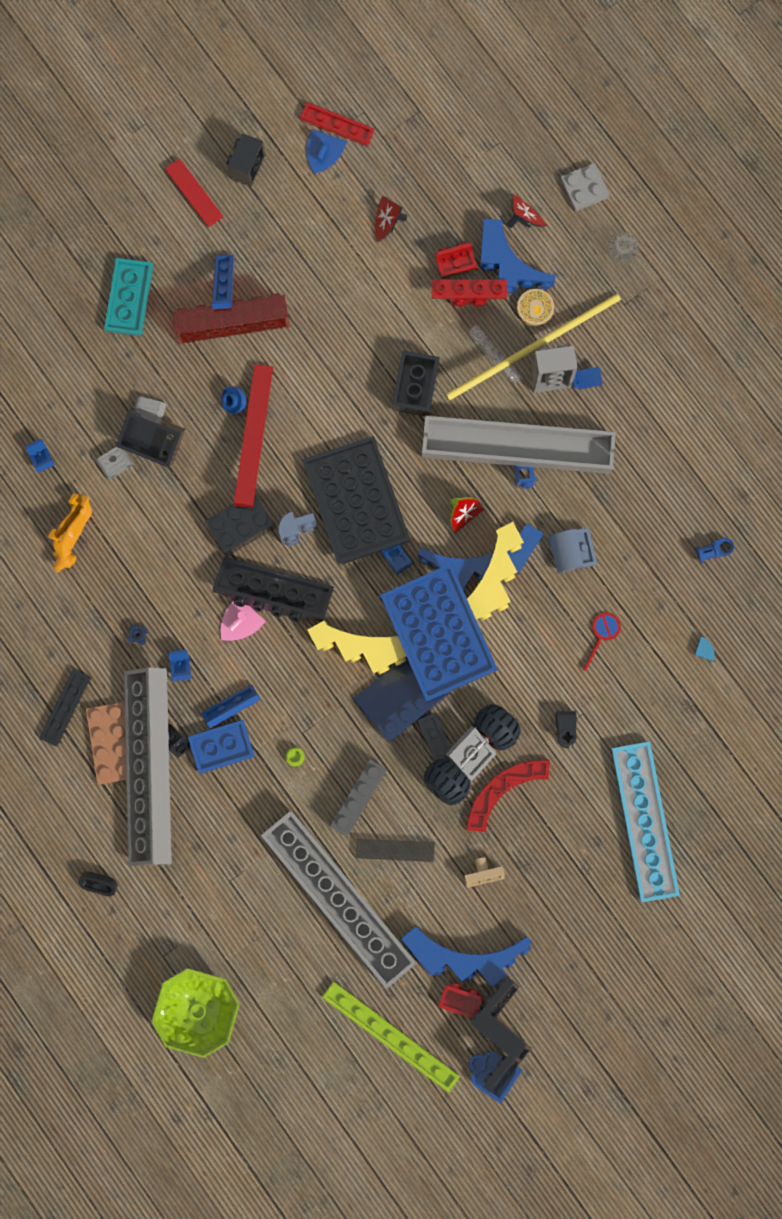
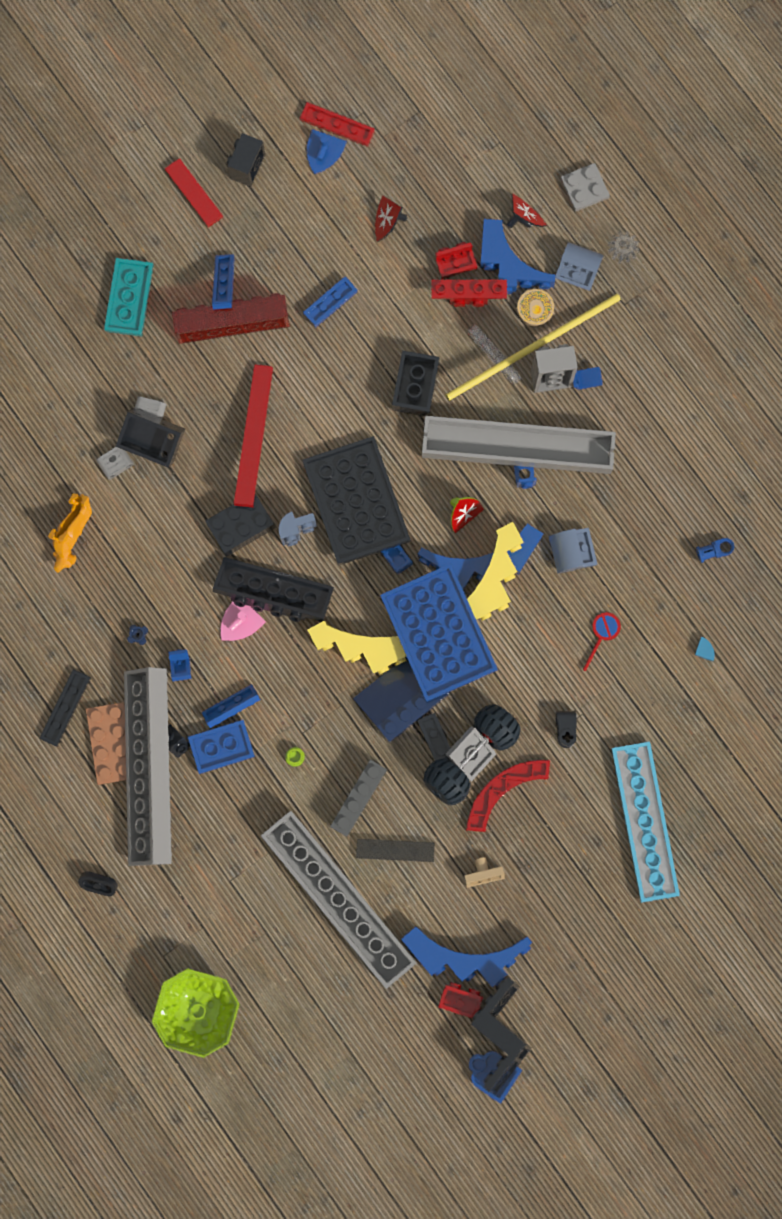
blue bracket [25,439,55,473] -> none
blue plate [221,386,246,414] -> none
lime tile [322,981,460,1093] -> none
none -> blue plate [303,276,358,328]
none -> sand blue brick [555,242,604,291]

